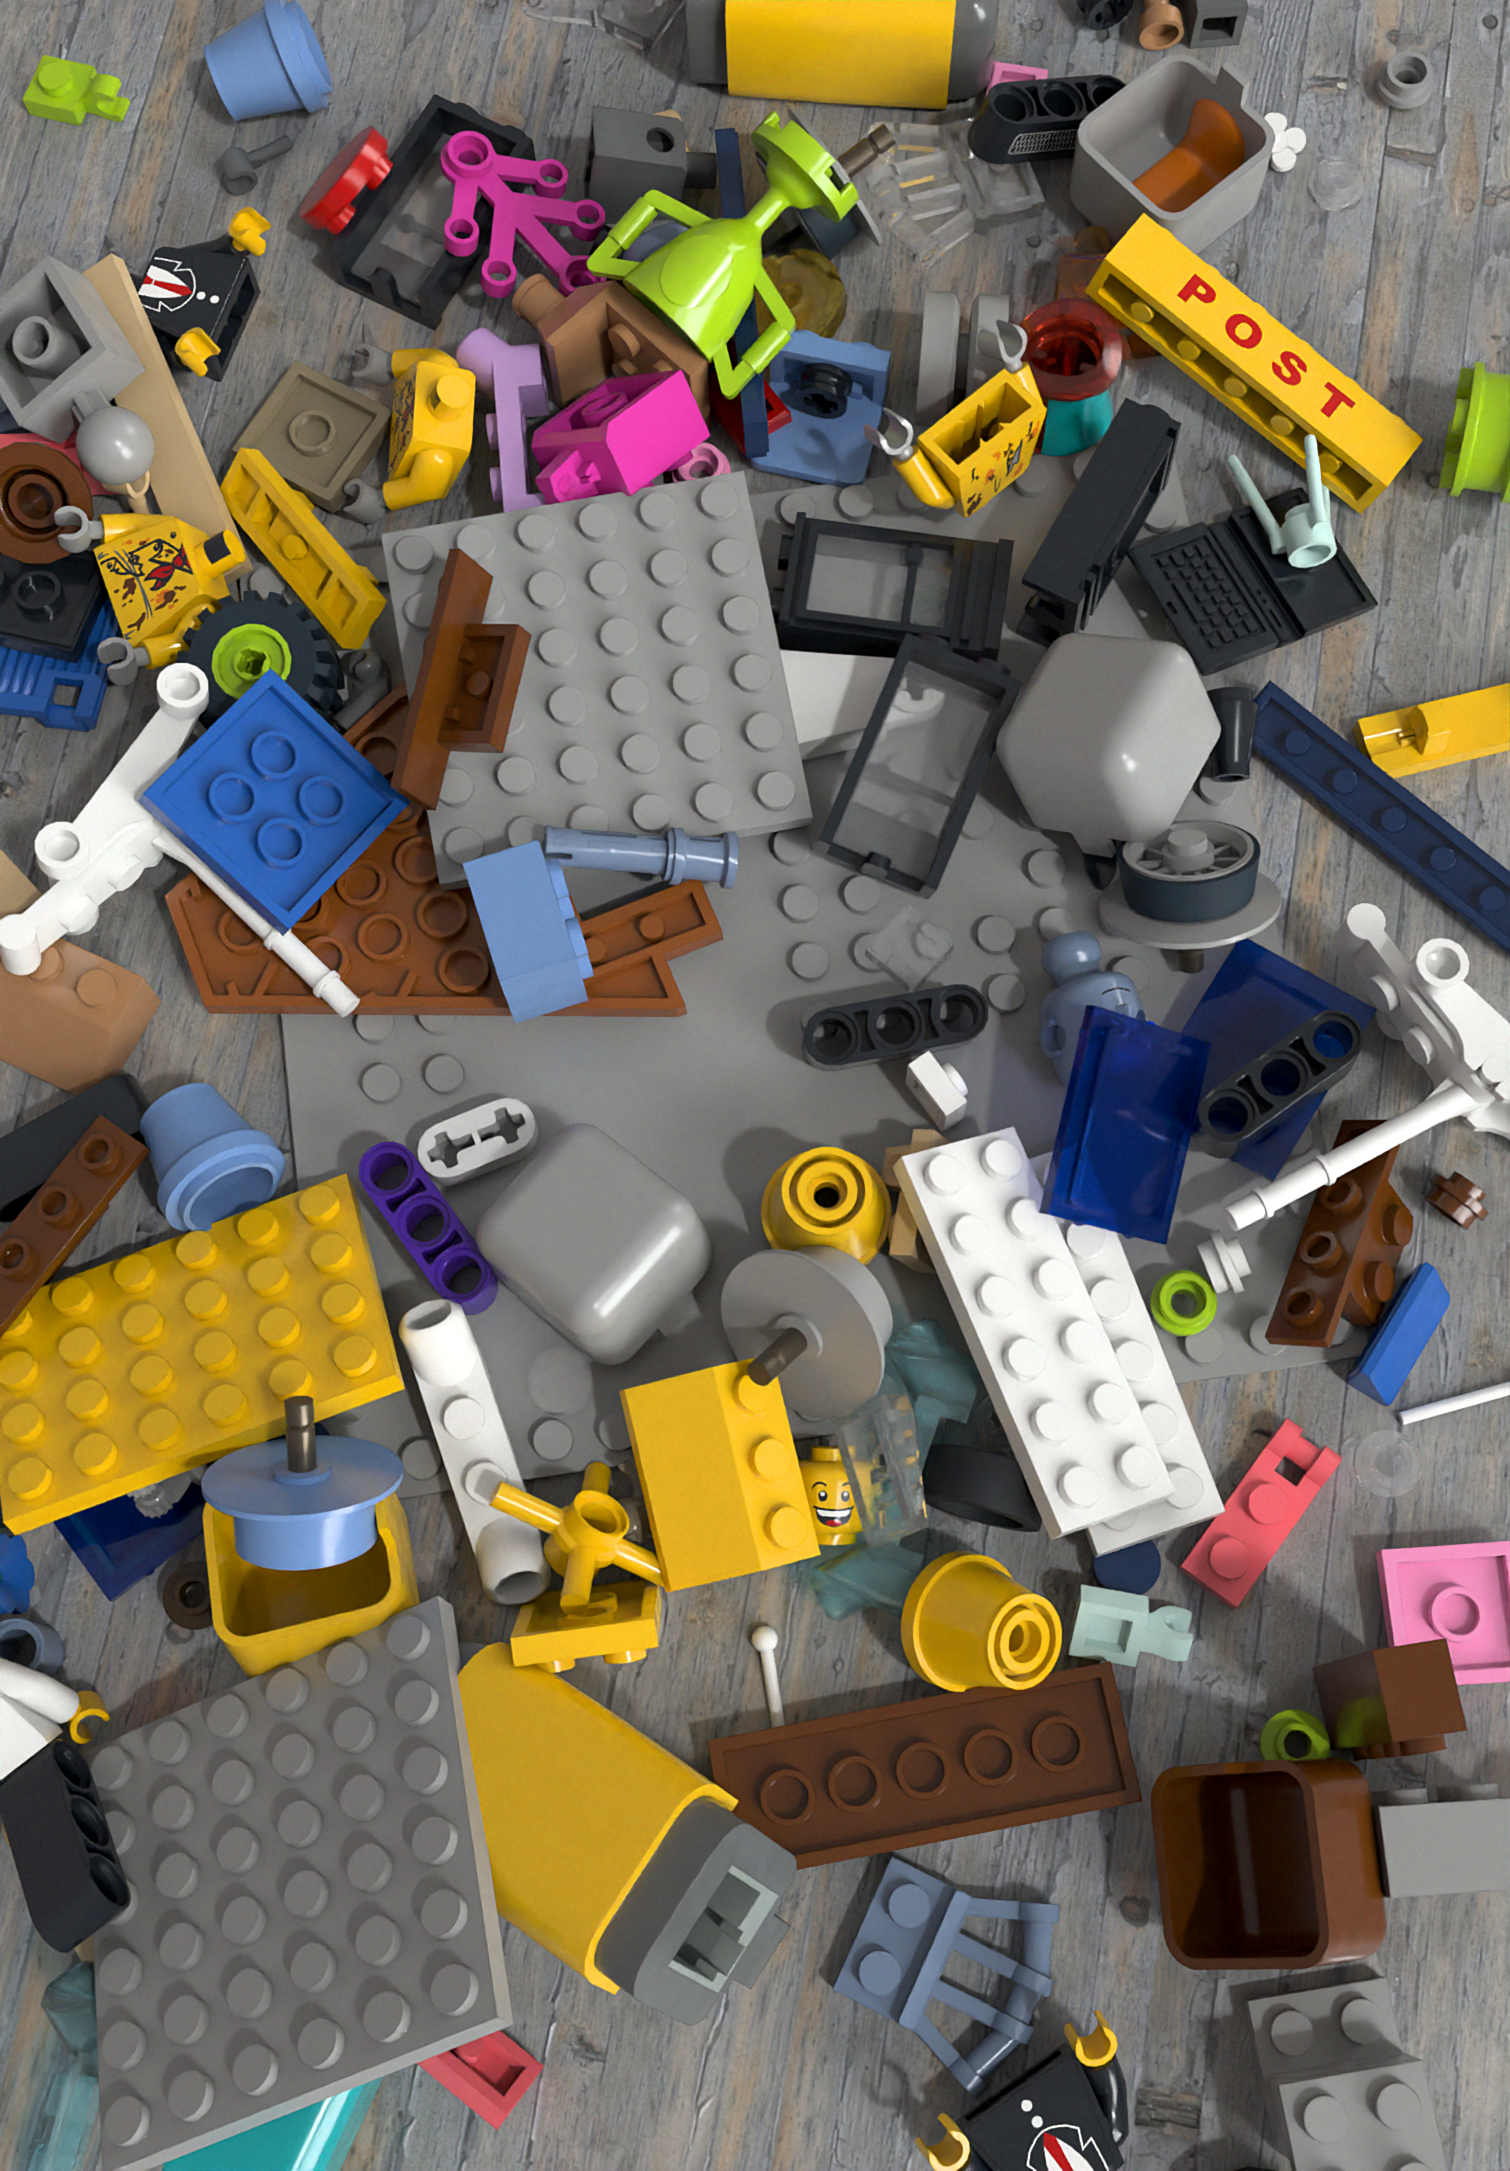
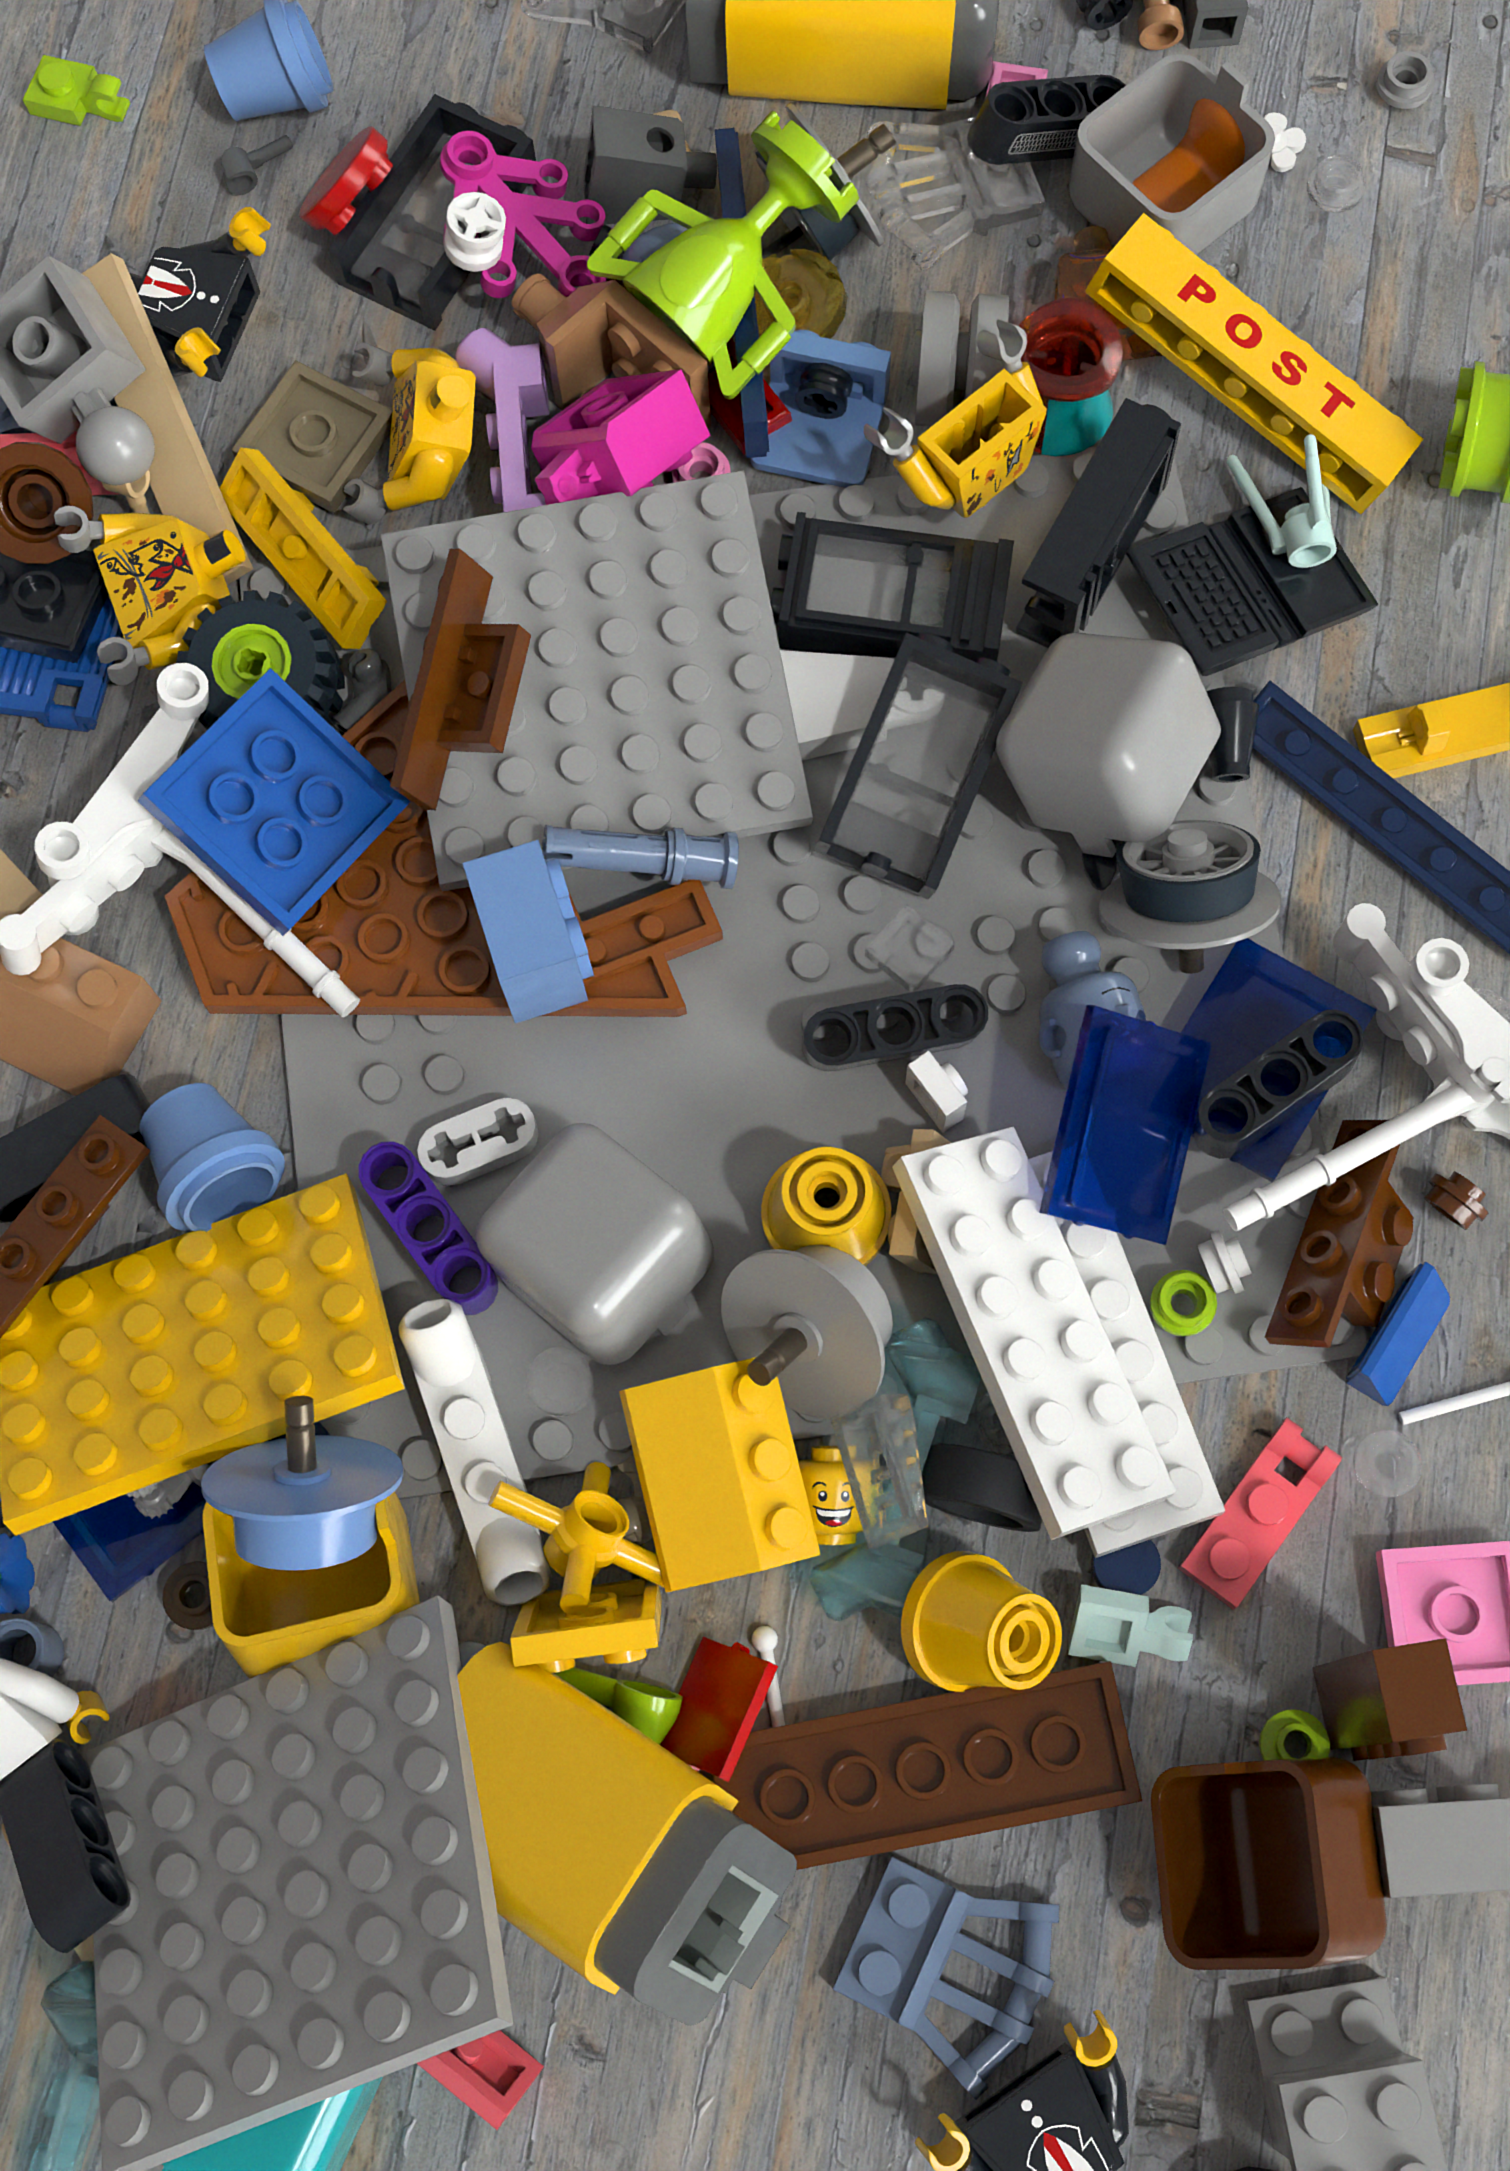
none -> white wheel [444,192,506,272]
none -> lime bar [556,1666,683,1745]
none -> red piece [660,1637,778,1782]

